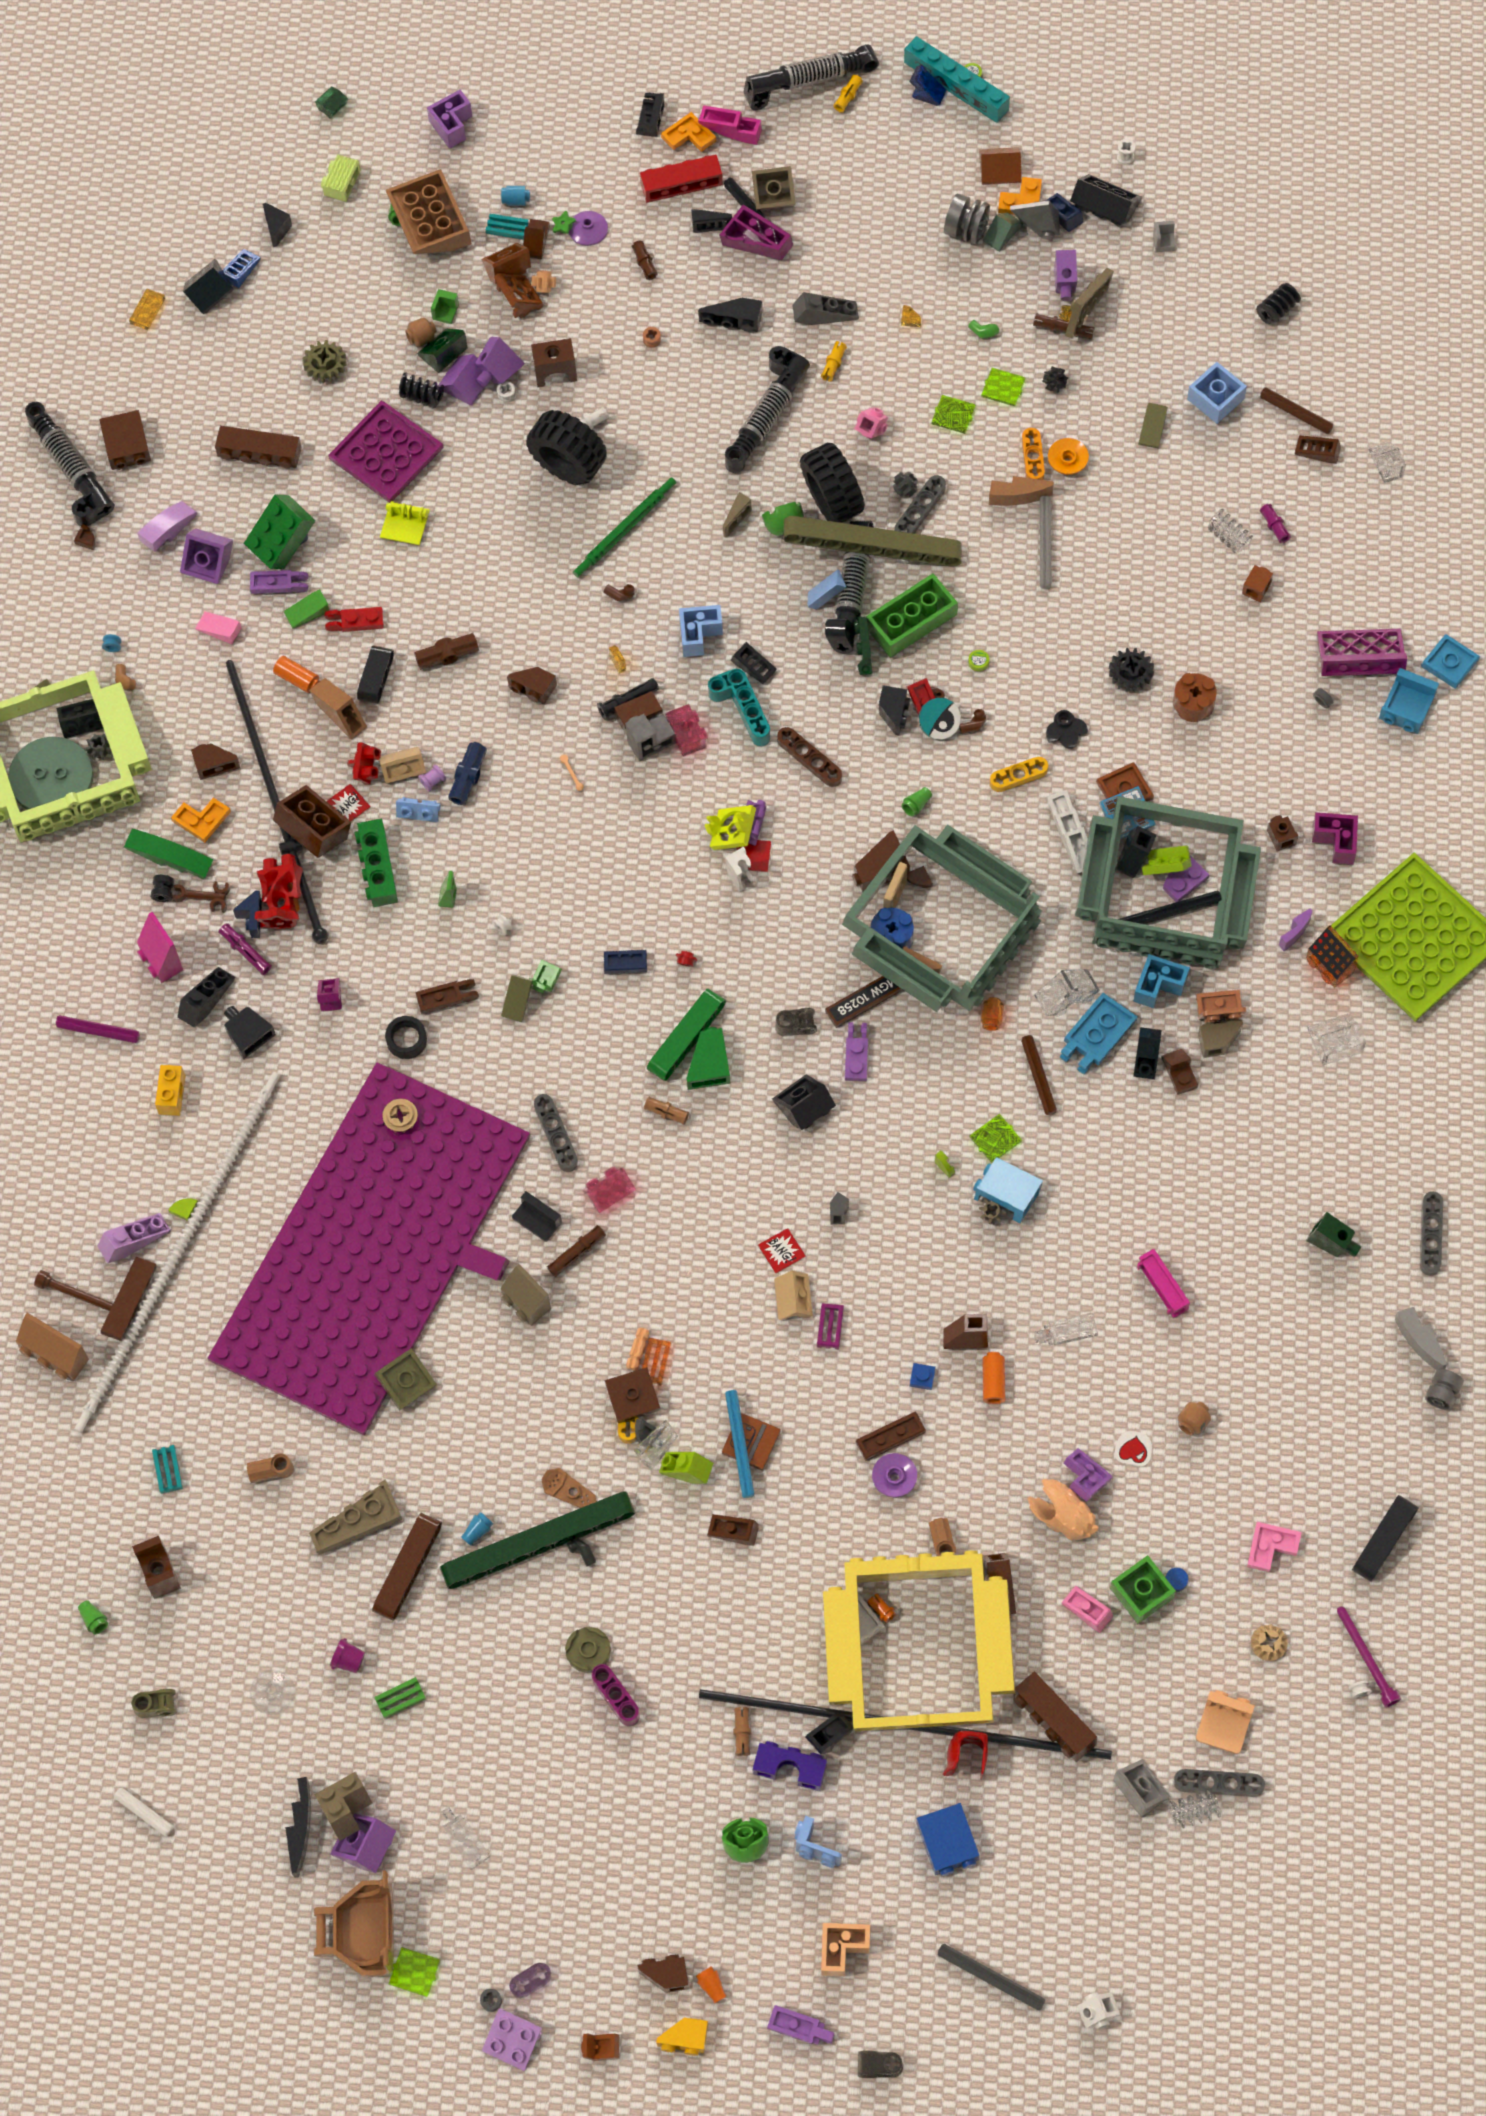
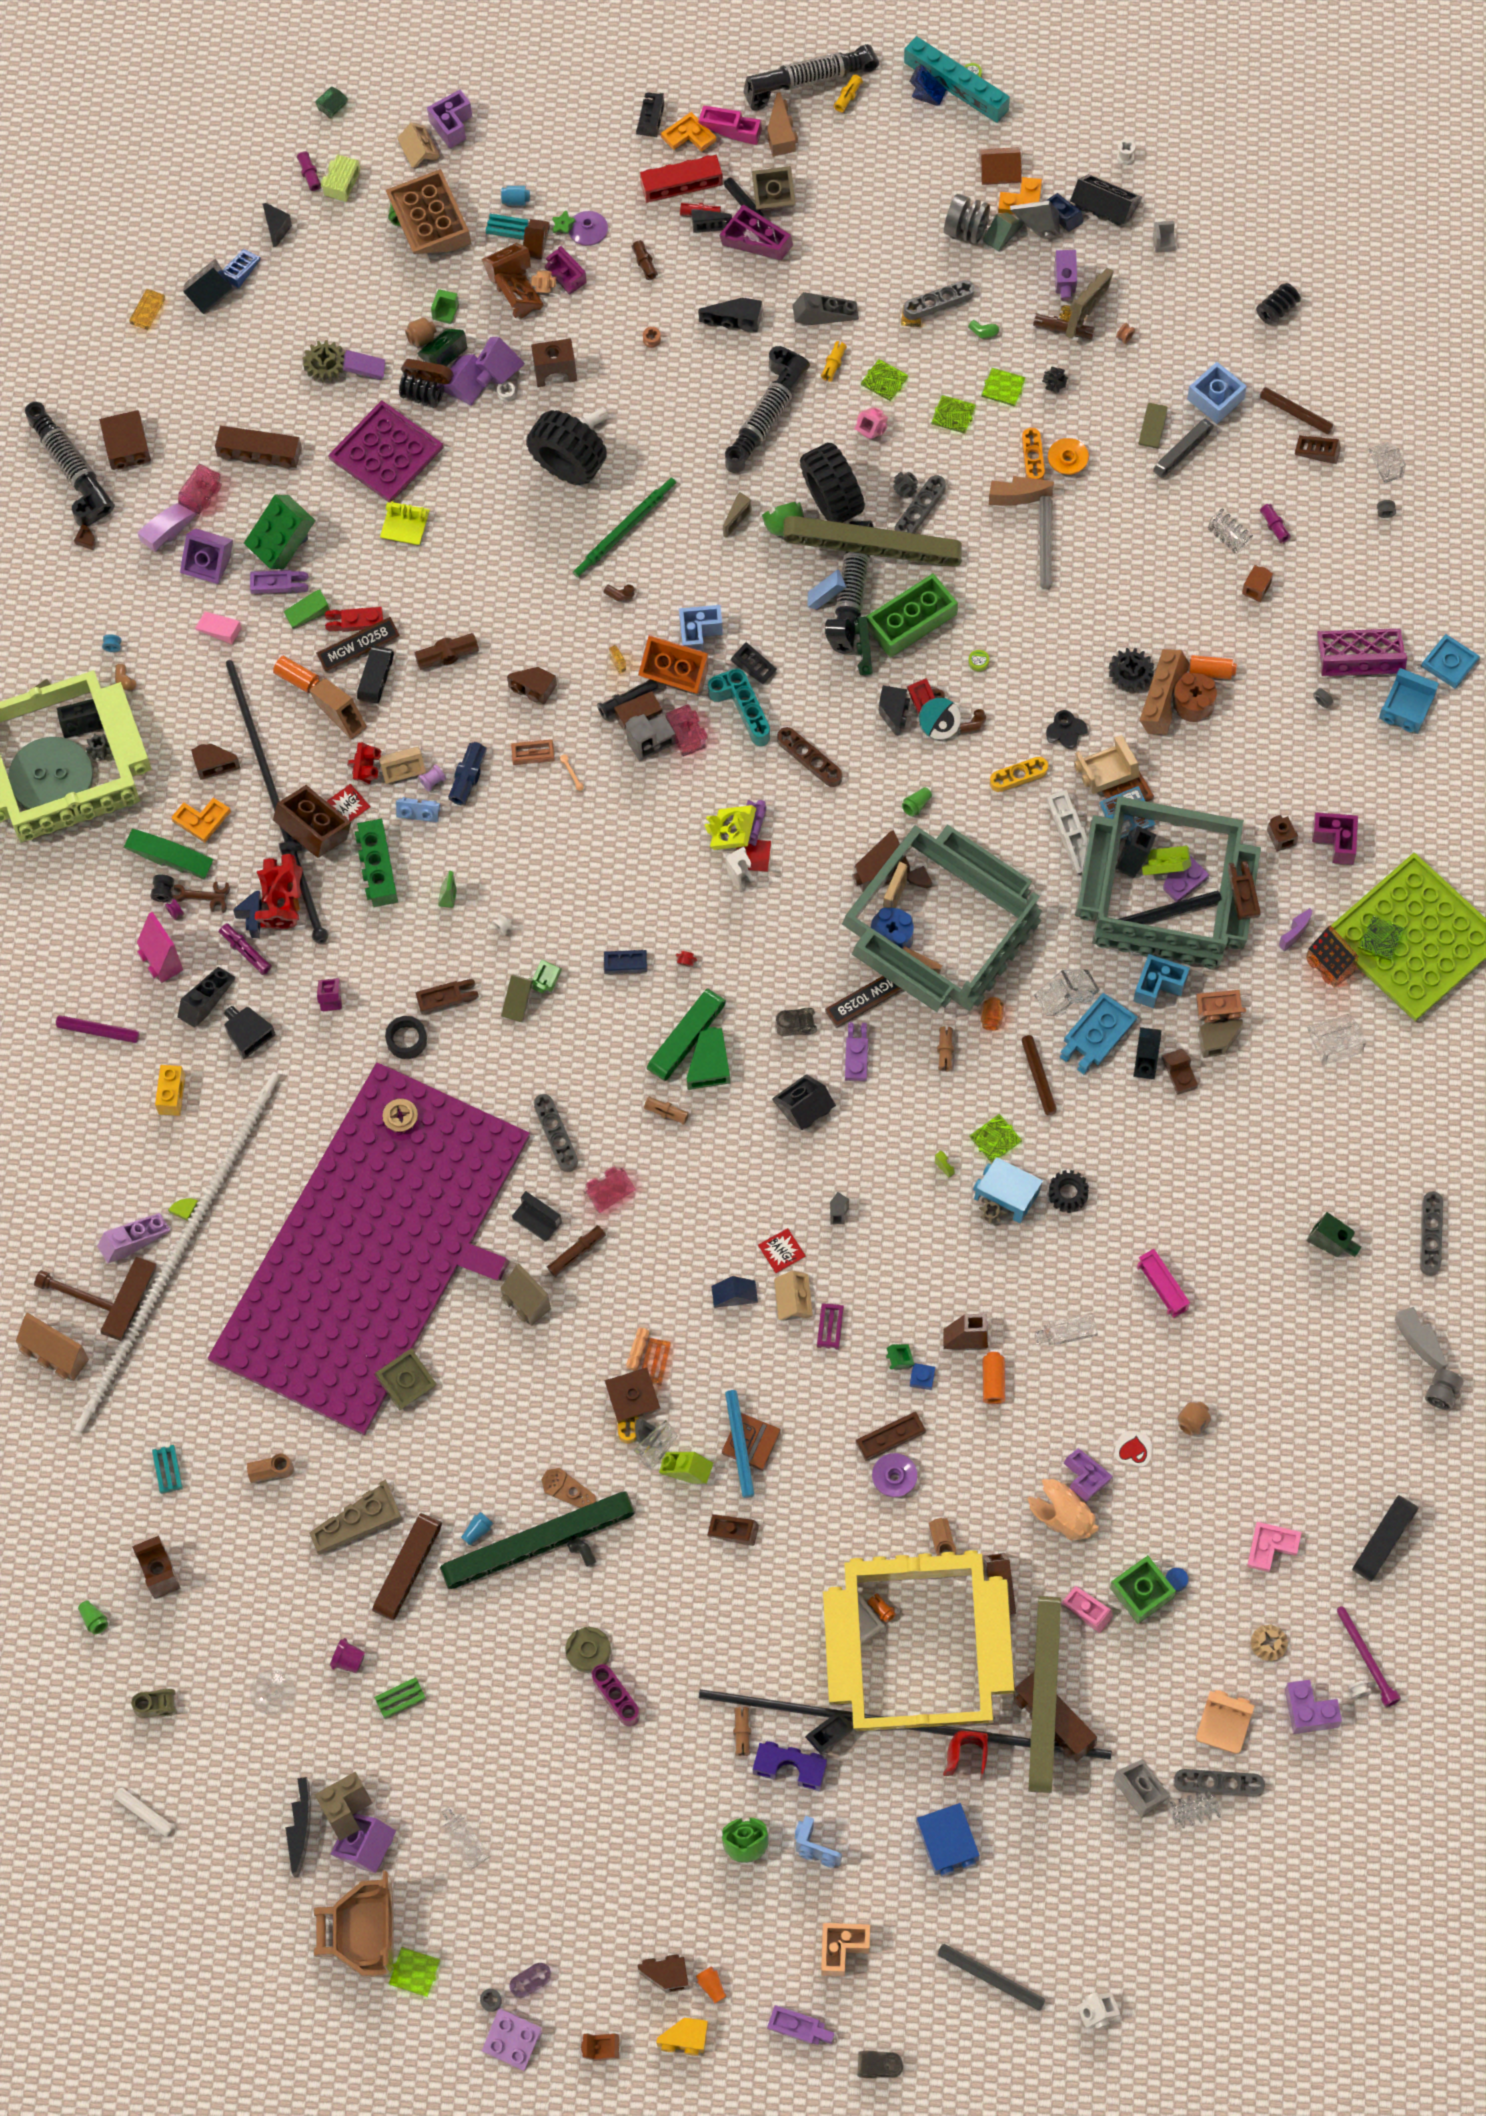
none -> magenta bush [165,899,184,920]
none -> clear pink brick [178,463,222,515]
none -> magenta pin [297,151,321,191]
none -> tile [316,617,400,672]
none -> medium lavender tile [343,350,385,380]
none -> tan panel [398,123,440,168]
none -> reddish brown beam [401,359,454,385]
none -> nougat tile [511,739,555,765]
none -> magenta hinge [545,246,587,295]
none -> orange slope [638,635,709,694]
none -> red pin [680,202,721,216]
none -> dark blue slope [711,1276,758,1308]
none -> medium nougat slope [767,92,798,157]
none -> clear neon green piece [861,359,908,401]
none -> green tile [886,1344,915,1369]
none -> dark grey beam [903,280,975,320]
none -> medium nougat pin [937,1026,954,1072]
none -> olive beam [1028,1596,1061,1793]
none -> black tyre [1048,1170,1089,1213]
none -> tan panel [1074,735,1140,794]
none -> nougat bush [1116,323,1135,344]
none -> medium nougat arch [1139,649,1190,735]
none -> dark grey beam [1153,419,1214,478]
none -> orange brick [1189,655,1237,680]
none -> reddish brown hinge [1228,861,1261,920]
none -> medium lavender brick [1285,1680,1342,1734]
none -> clear neon green piece [1358,915,1405,961]
none -> dark grey bush [1377,500,1396,518]

